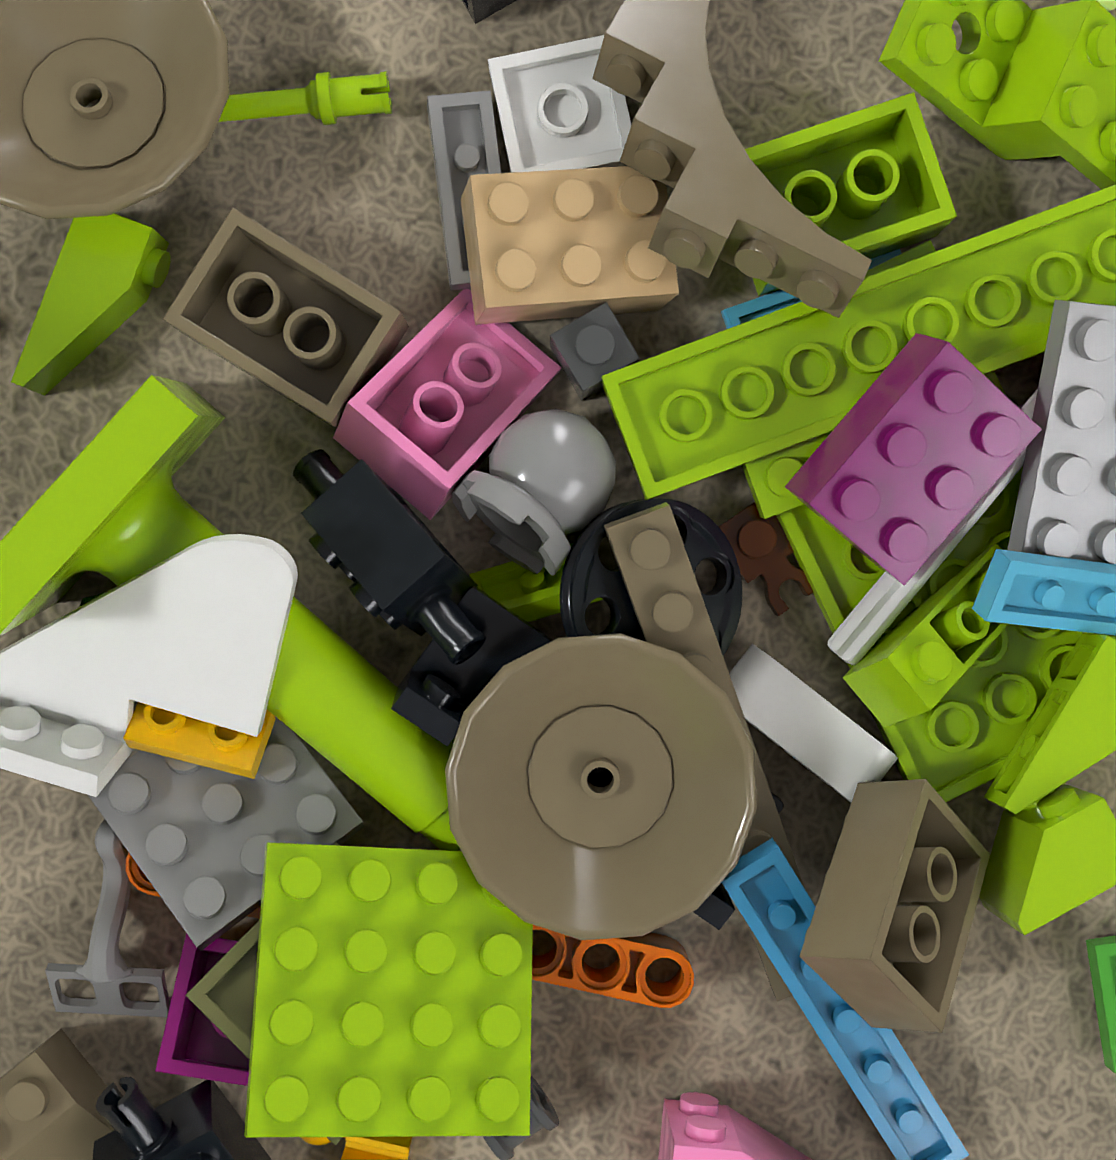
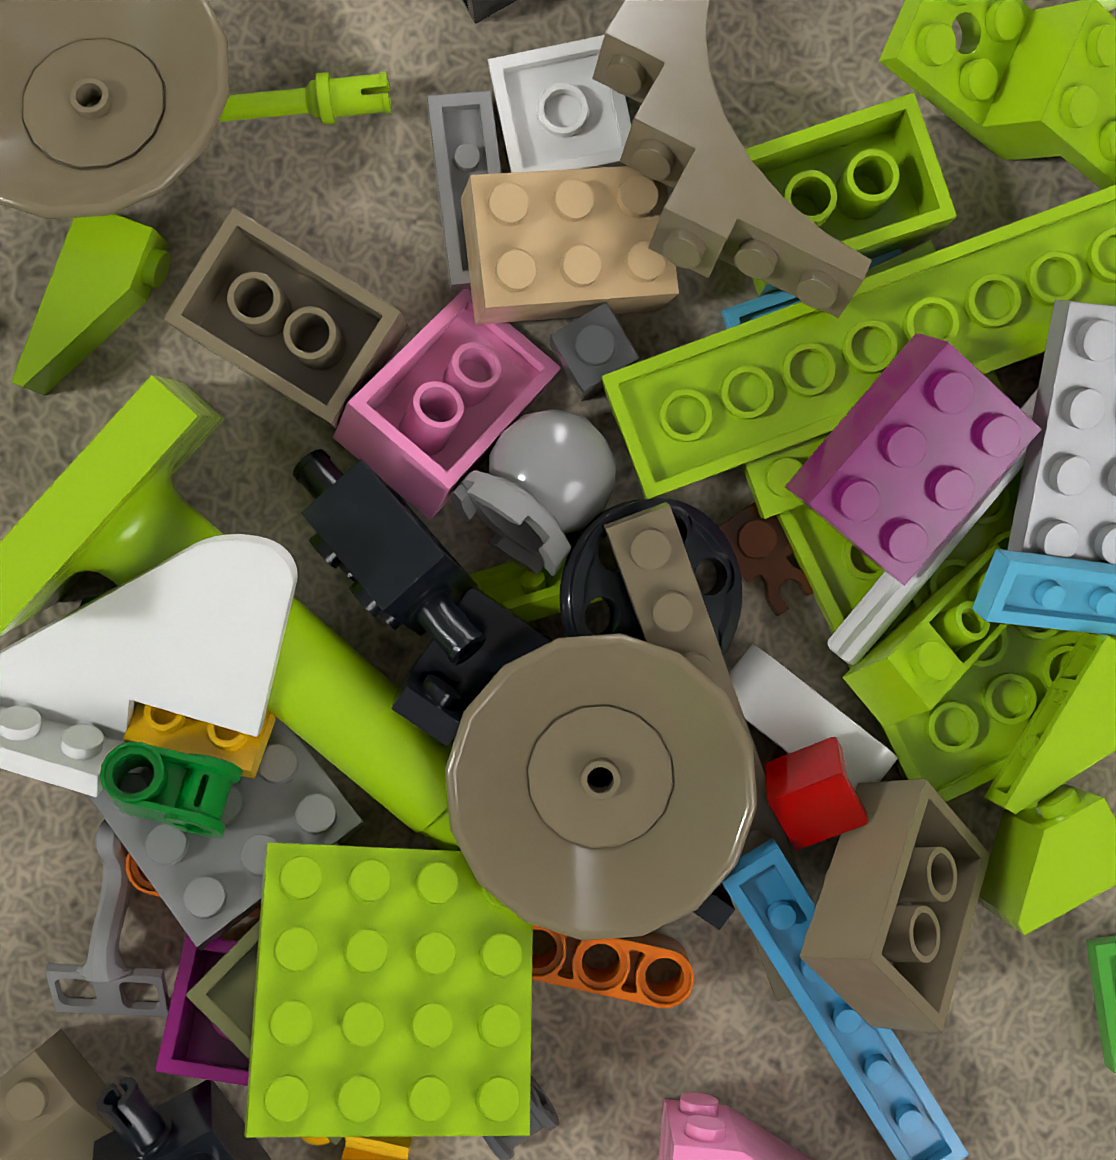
none -> green piece [100,742,243,838]
none -> red panel [765,737,868,851]

